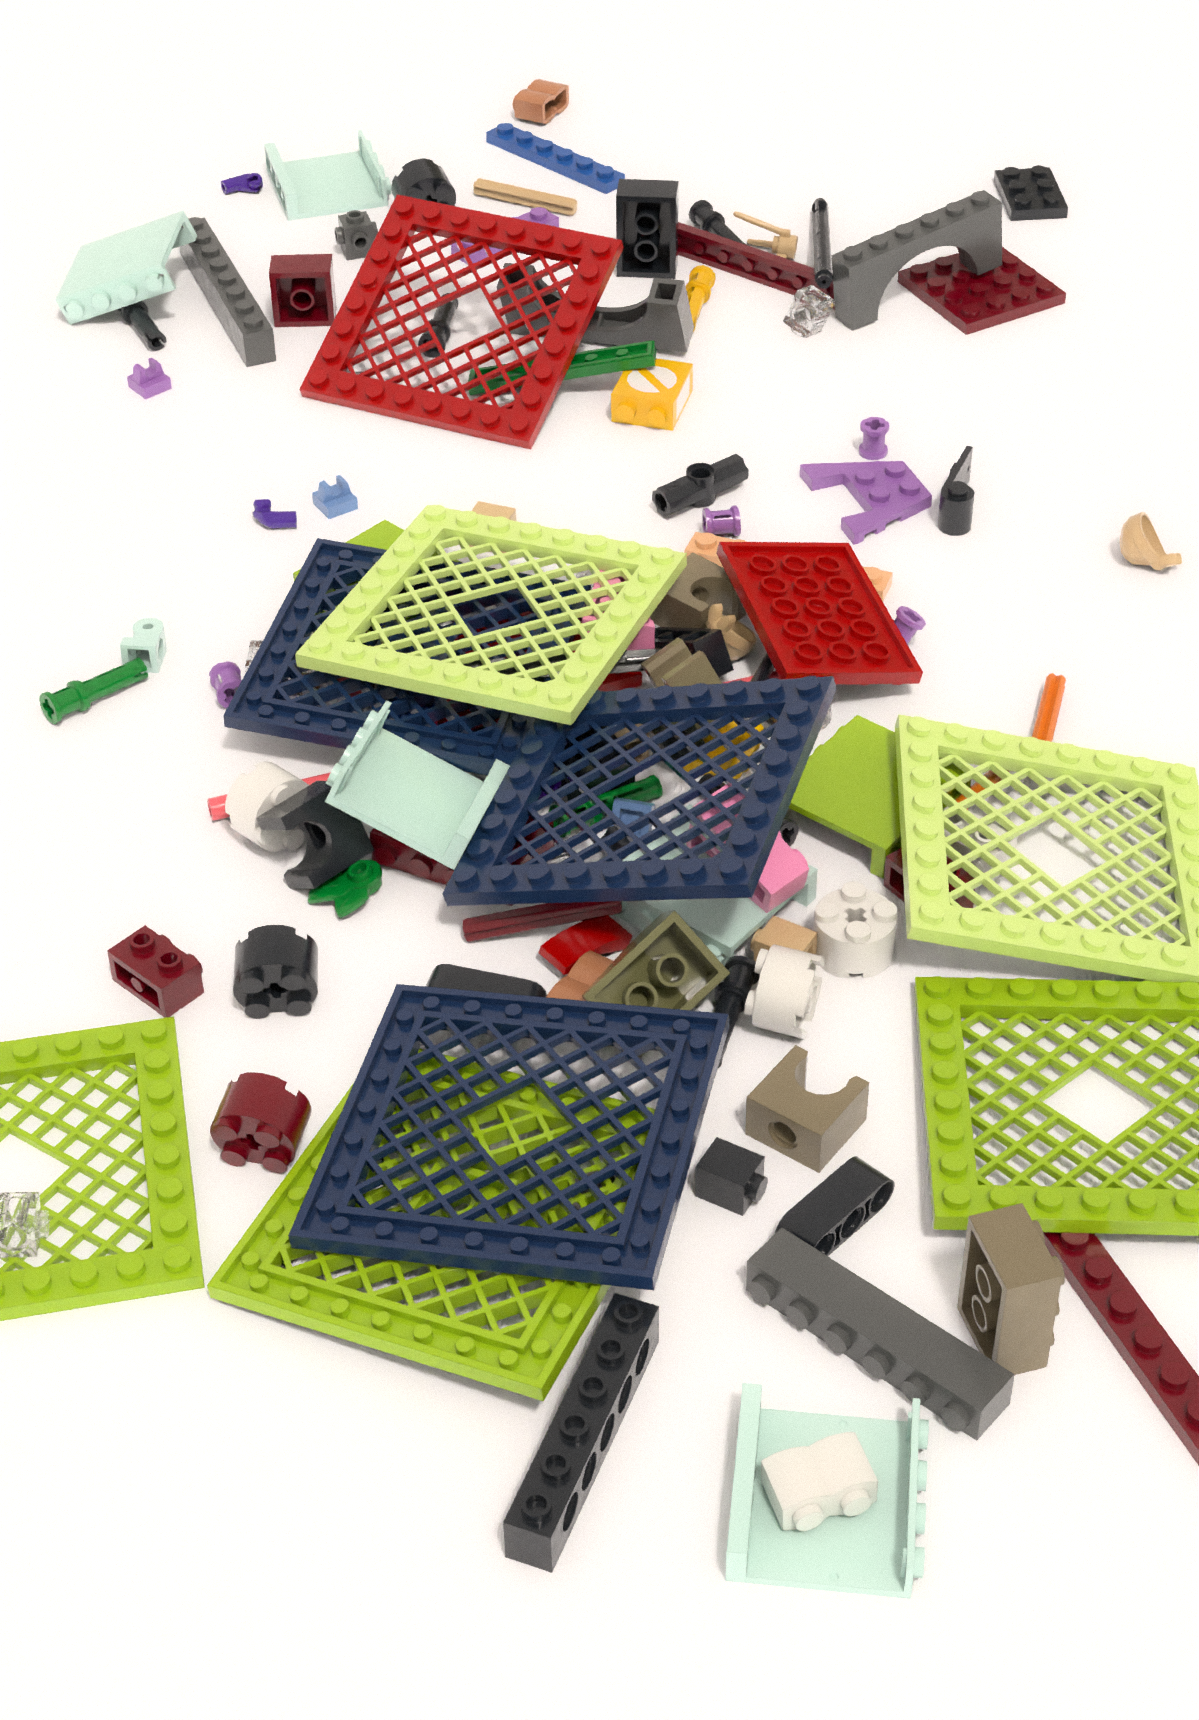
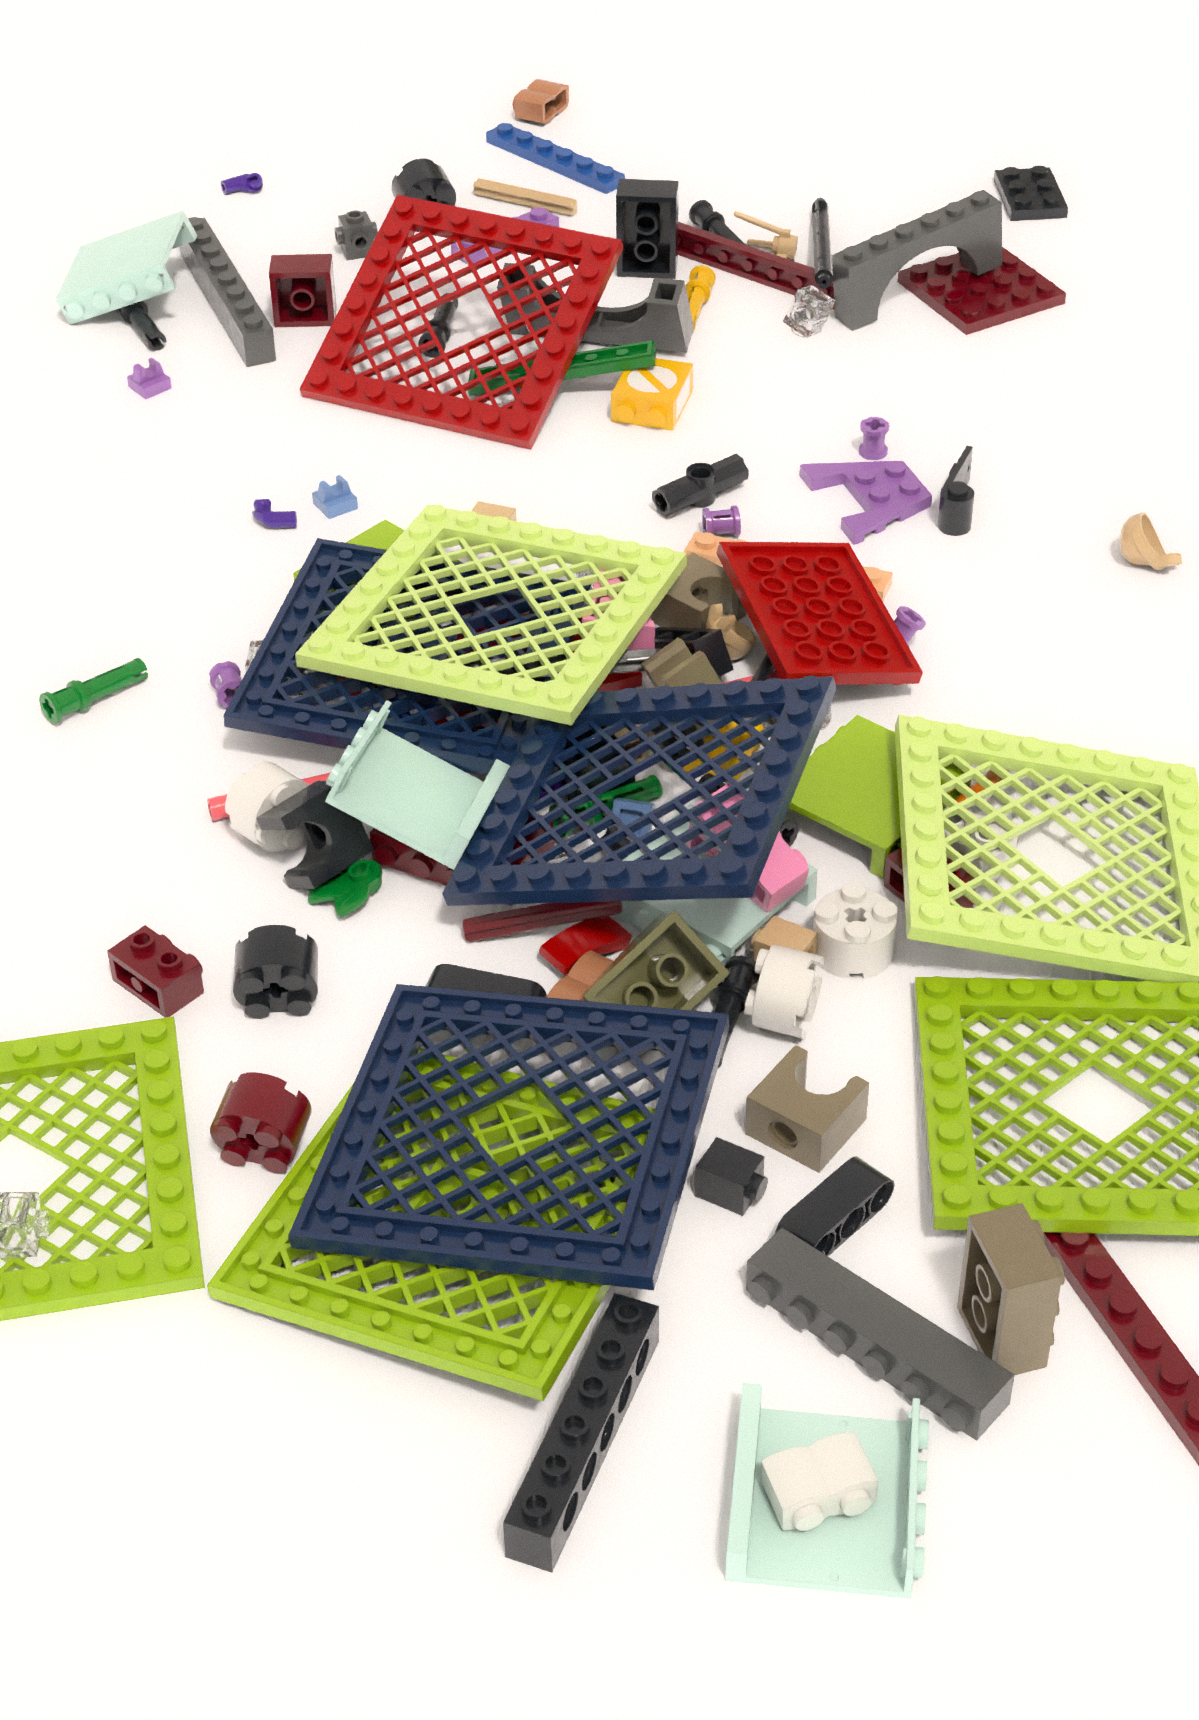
light aqua leg [120,618,167,673] -> none
light aqua panel [264,130,391,221] -> none
orange axle [1032,673,1066,742] -> none

